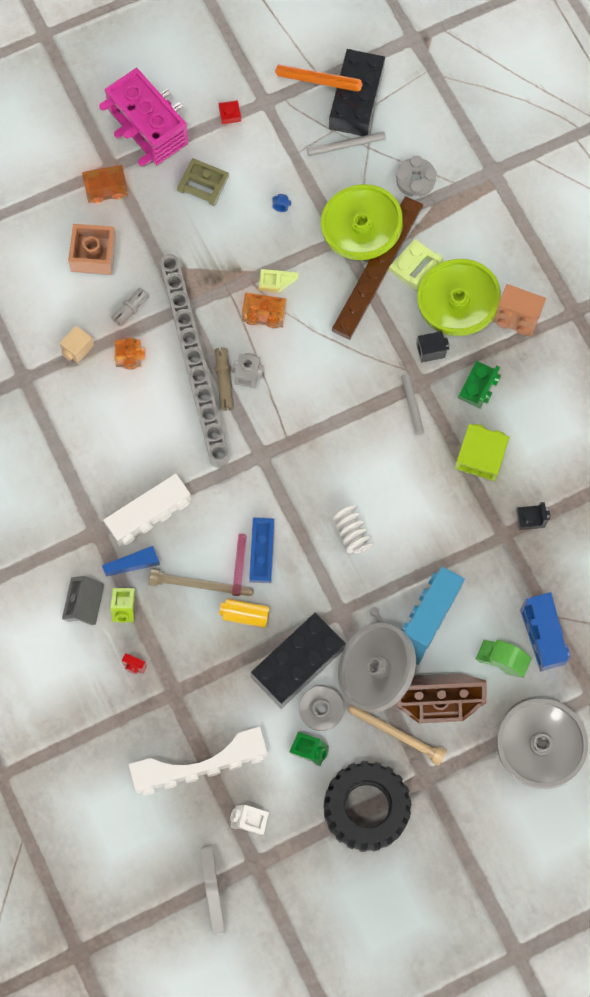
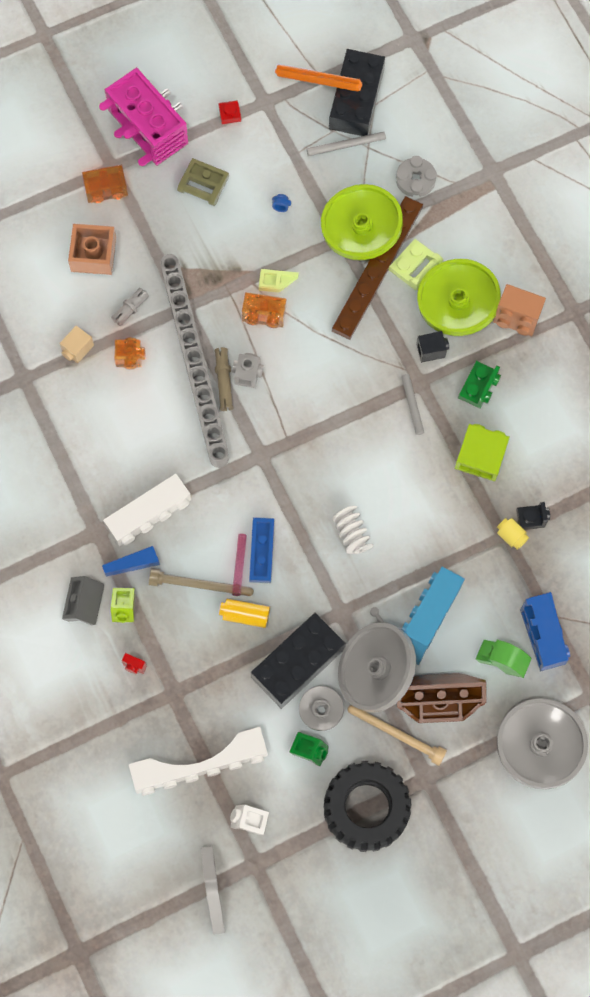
none -> light yellow brick [497,518,529,550]

